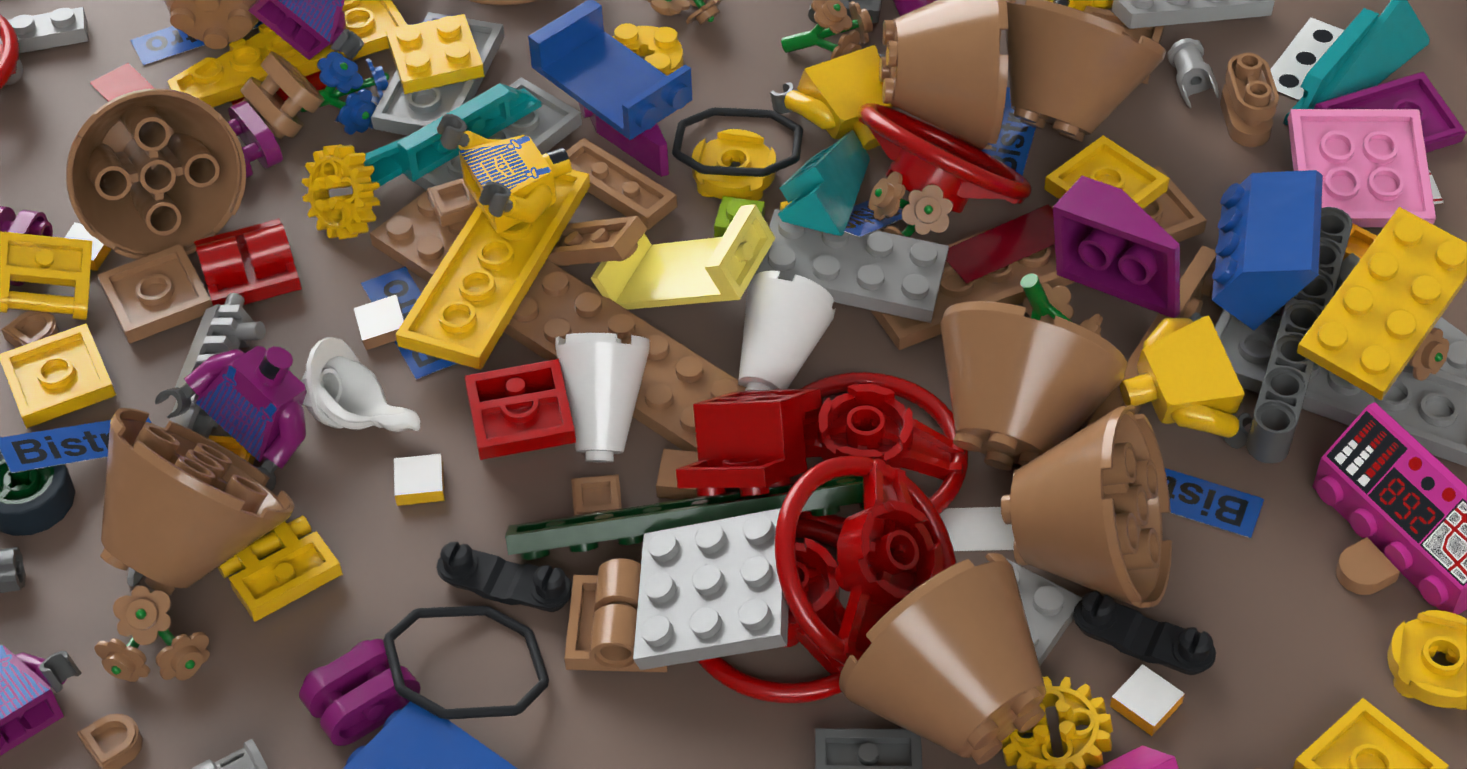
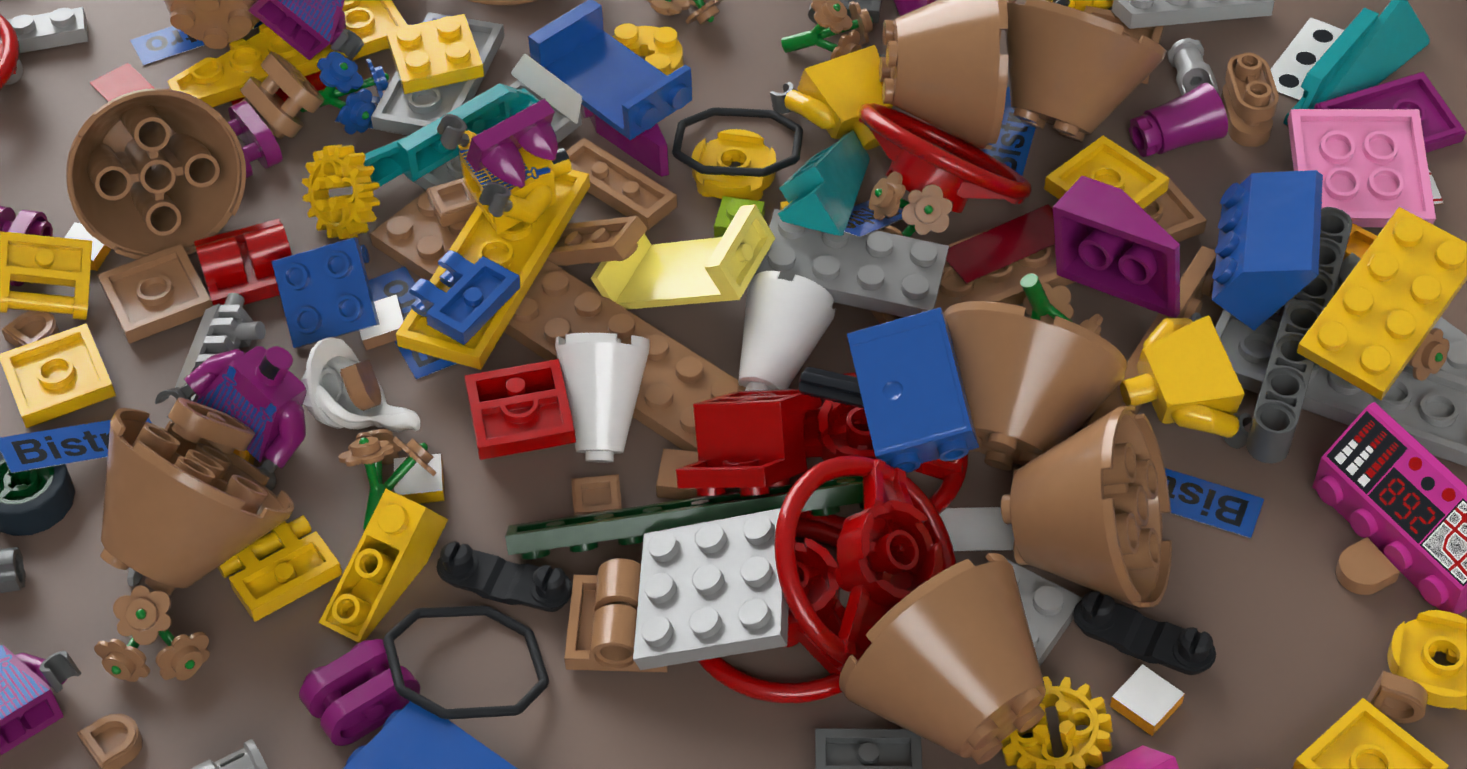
none -> medium nougat plate [168,398,255,454]
none -> blue plate [272,237,380,348]
none -> yellow slope [319,489,448,643]
none -> medium nougat plant [338,429,437,530]
none -> medium nougat tile [340,360,381,411]
none -> blue plate [409,250,520,345]
none -> magenta tile [466,98,558,188]
none -> white sticker [511,54,582,124]
none -> blue piece [799,307,980,473]
none -> magenta plant [1129,83,1228,157]
none -> medium nougat tile [1367,671,1428,724]

